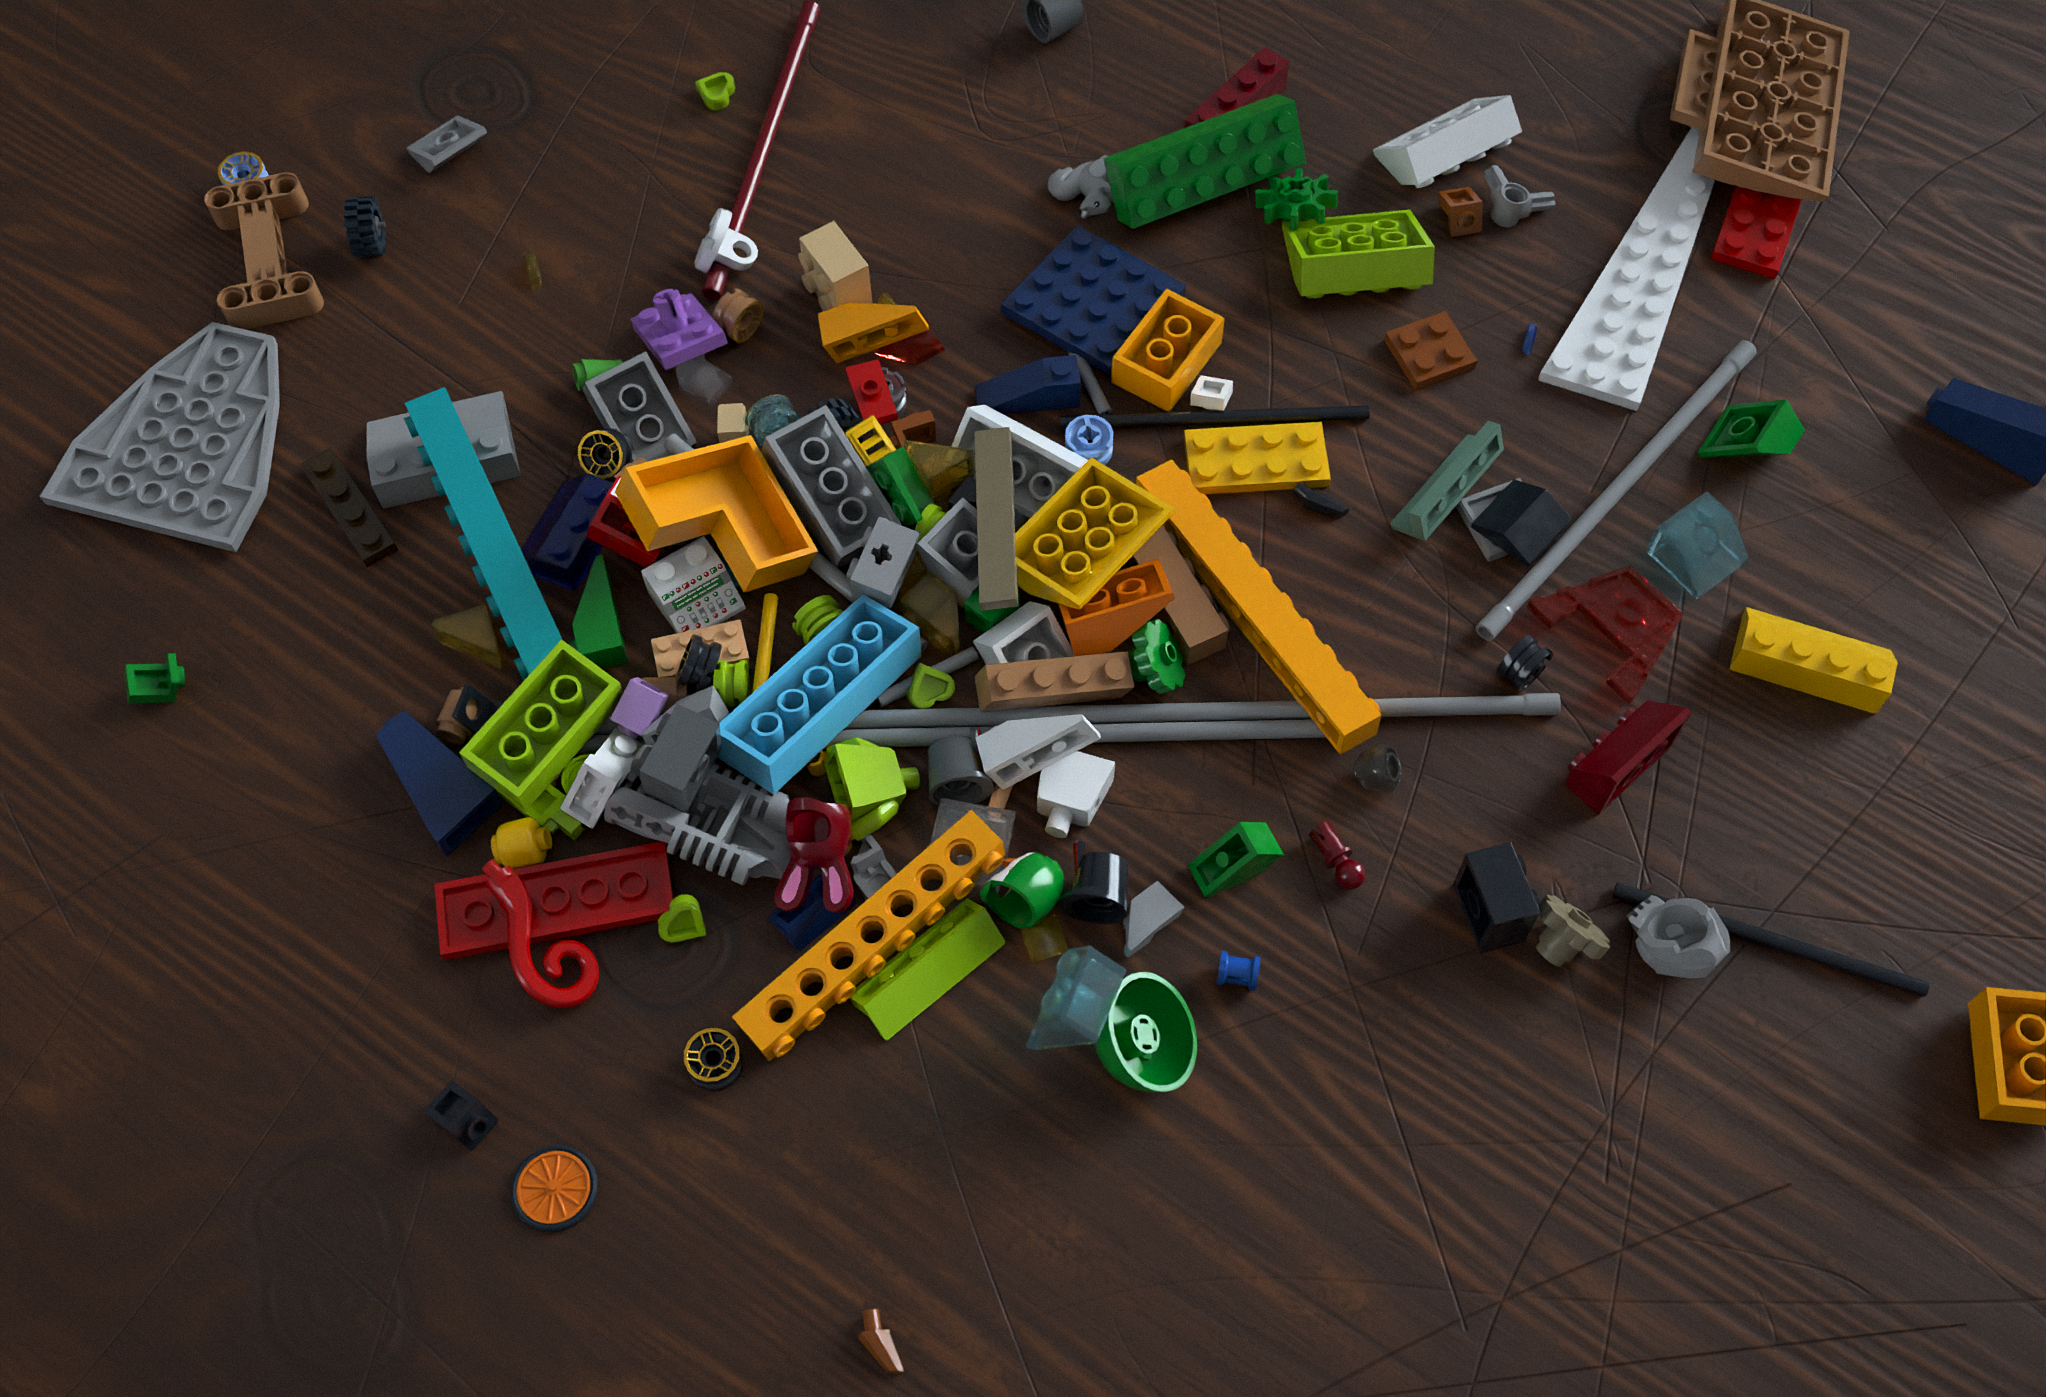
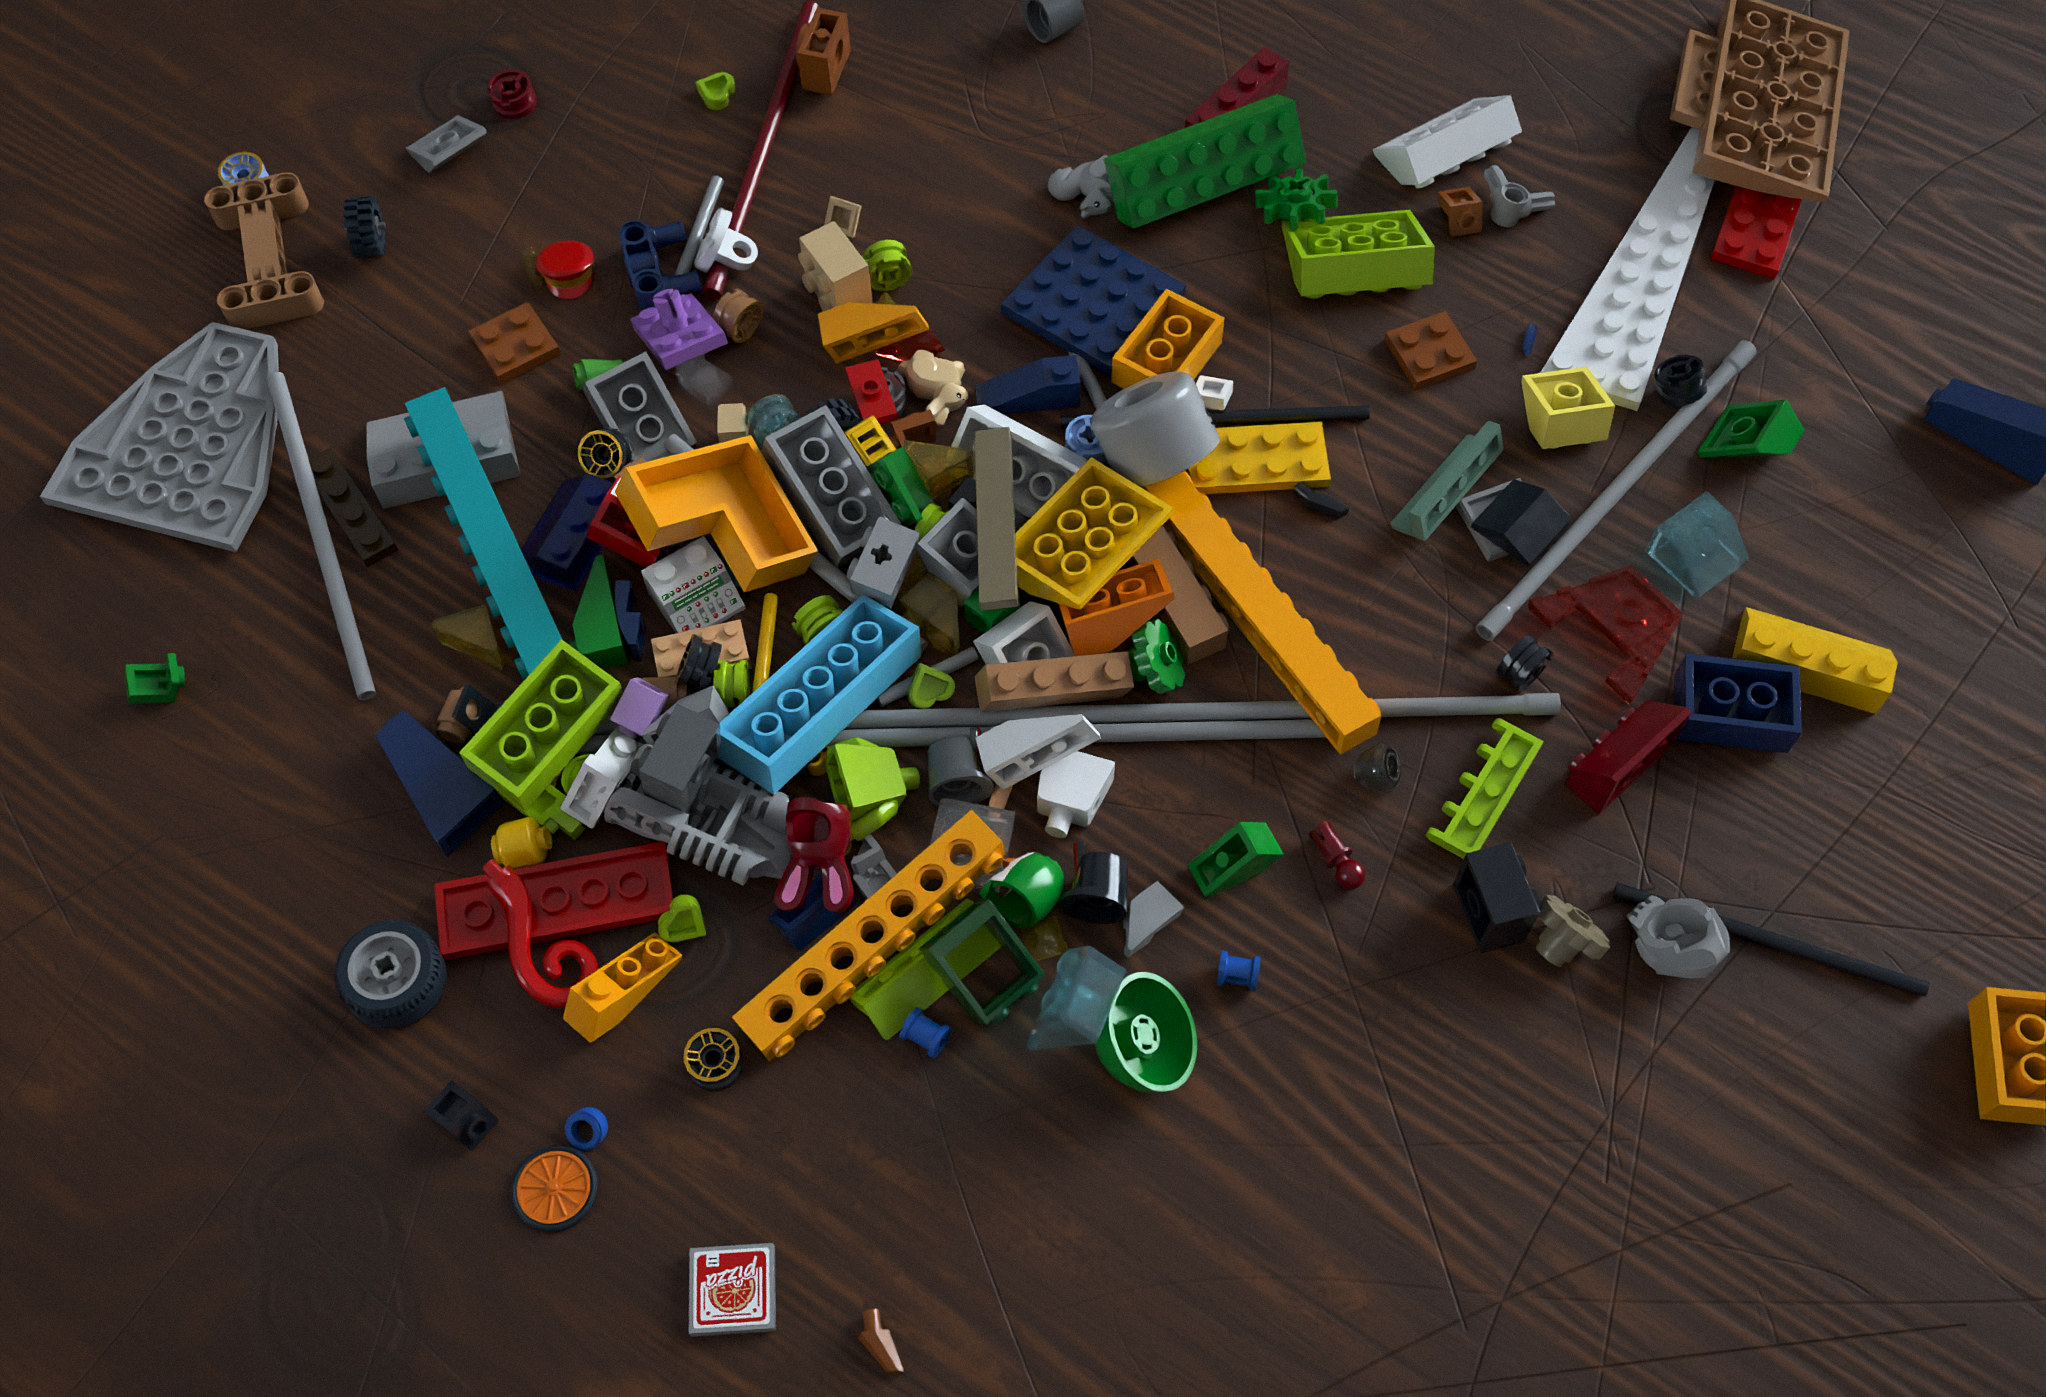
none -> light grey piece [267,372,376,701]
none -> wheel [334,920,447,1029]
none -> dark orange plate [468,302,561,384]
none -> dark red wheel [487,69,537,119]
none -> red piece [536,240,594,299]
none -> light orange slope [563,932,683,1043]
none -> blue piece [565,1107,608,1151]
none -> dark blue slope [615,580,646,662]
none -> dark blue piece [619,220,702,311]
none -> light grey piece [674,176,724,276]
none -> tile [689,1243,776,1337]
none -> dark orange brick [796,8,851,95]
none -> tan slope [824,196,861,238]
none -> lime wheel [862,240,912,291]
none -> tan animal [897,350,968,426]
none -> blue bush [899,1007,952,1058]
none -> dark green window [919,899,1046,1026]
none -> light grey piece [1091,371,1220,487]
none -> lime hinge [1426,718,1544,859]
none -> light yellow slope [1521,366,1615,449]
none -> black wheel [1654,355,1708,406]
none -> dark blue brick [1674,653,1802,753]

